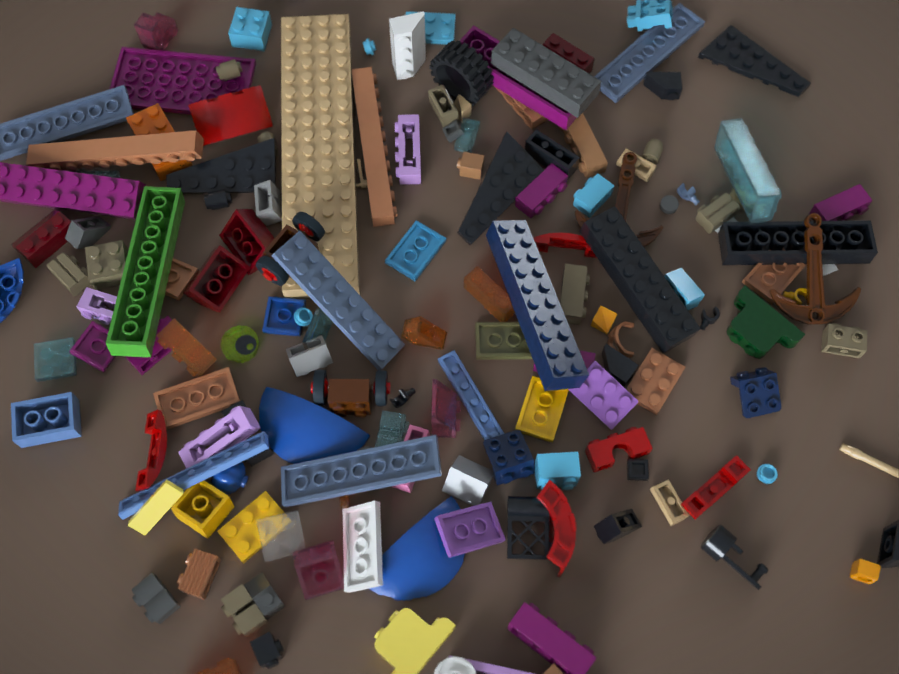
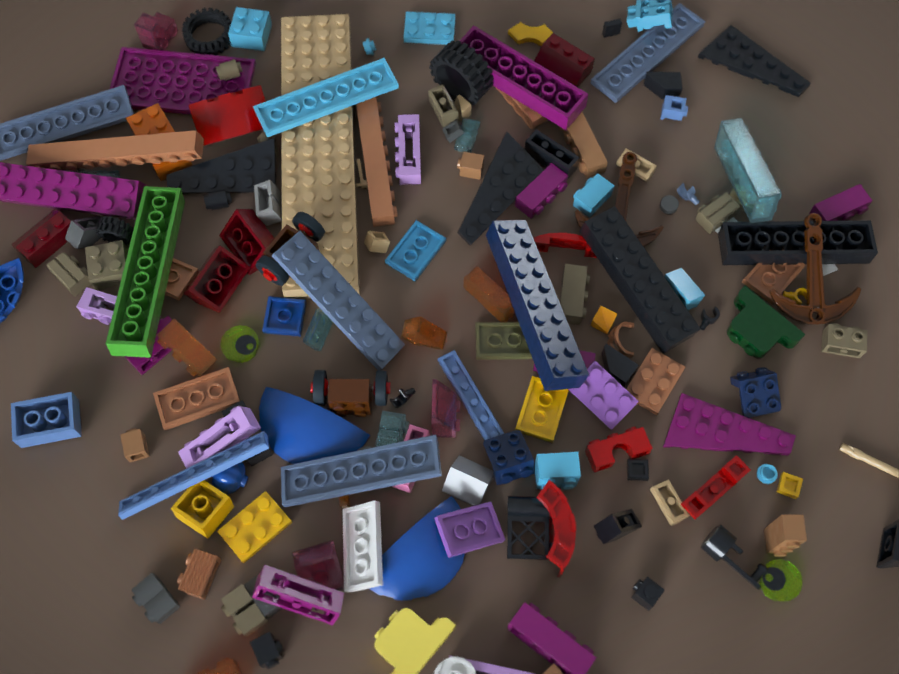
clear light blue plate [34,337,77,382] -> none
magenta plate [69,321,116,373] -> none
light yellow tile [128,479,184,535] -> none
red slope [135,409,167,491] -> none
clear plate [256,510,306,562] -> none
light grey piece [286,335,333,377] -> none
medium azure plate [294,307,313,326] -> none
white slope [389,11,426,80] -> none
dark grey brick [491,28,601,118] -> none
dark tan brick [641,139,663,165] -> none
light orange slope [850,559,881,584] -> none
none -> black tyre [96,216,134,246]
none -> medium nougat brick [120,429,150,462]
none -> black tyre [182,8,231,56]
none -> magenta brick [252,565,344,625]
none -> medium azure plate [253,58,399,138]
none -> tan slope [364,231,390,253]
none -> yellow tile [508,22,553,46]
none -> black tile [602,19,622,38]
none -> black brick [631,576,665,611]
none -> medium blue brick [660,95,688,121]
none -> magenta wing [663,393,796,455]
none -> clear neon green tile [759,559,803,602]
none -> medium nougat brick [764,515,807,557]
none -> yellow plate [776,472,803,499]

